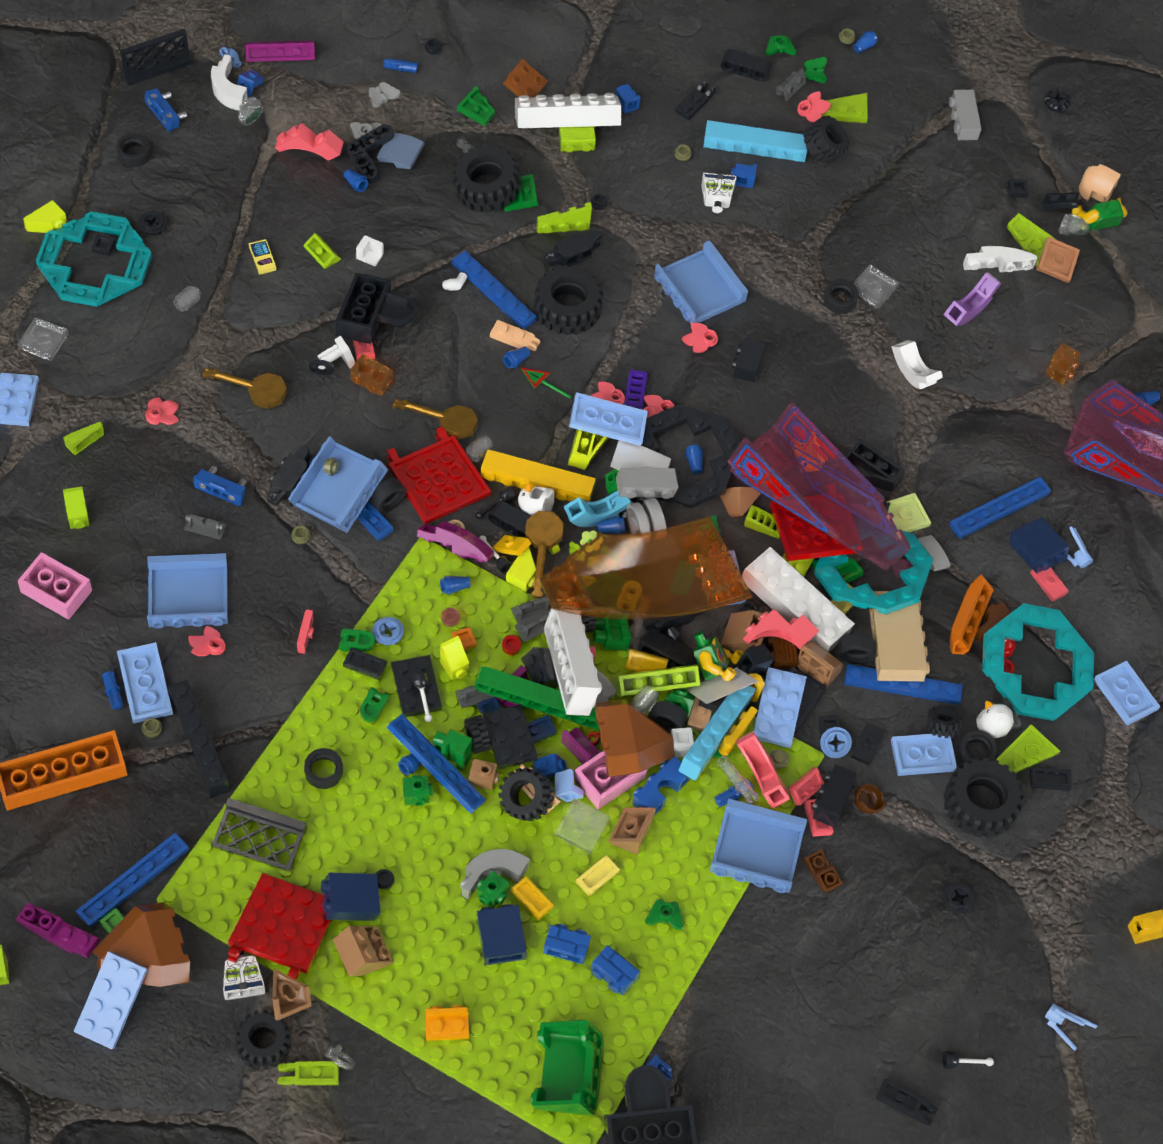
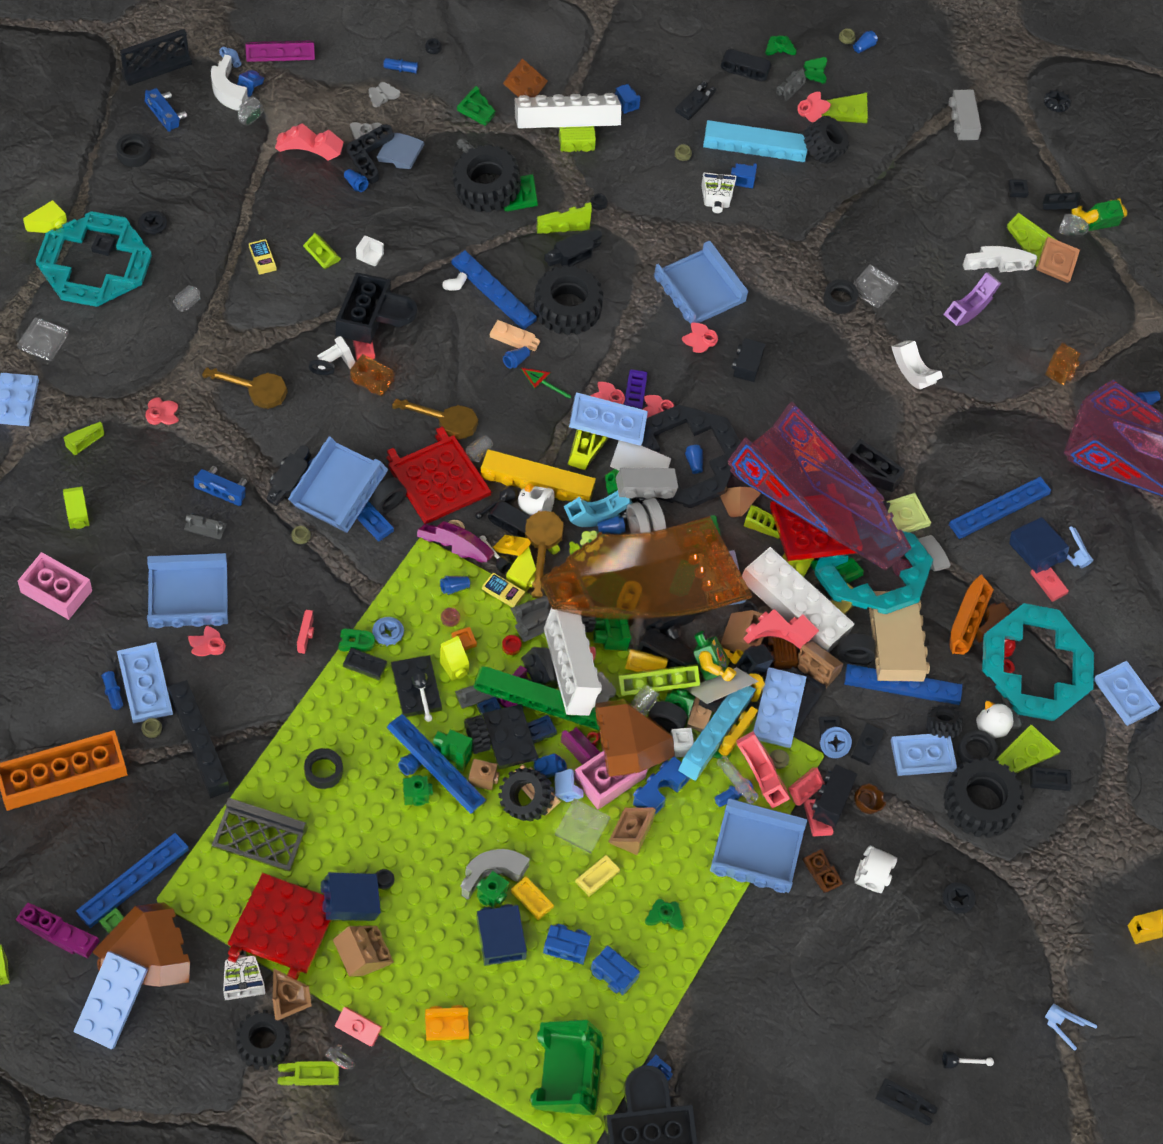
olive plate [324,457,339,476] -> none
green plate [360,687,390,722] -> none
light nougat brick [1079,164,1121,202] -> none
none -> coral plate [335,1007,382,1047]
none -> tile [482,573,525,607]
none -> white brick [854,846,897,893]

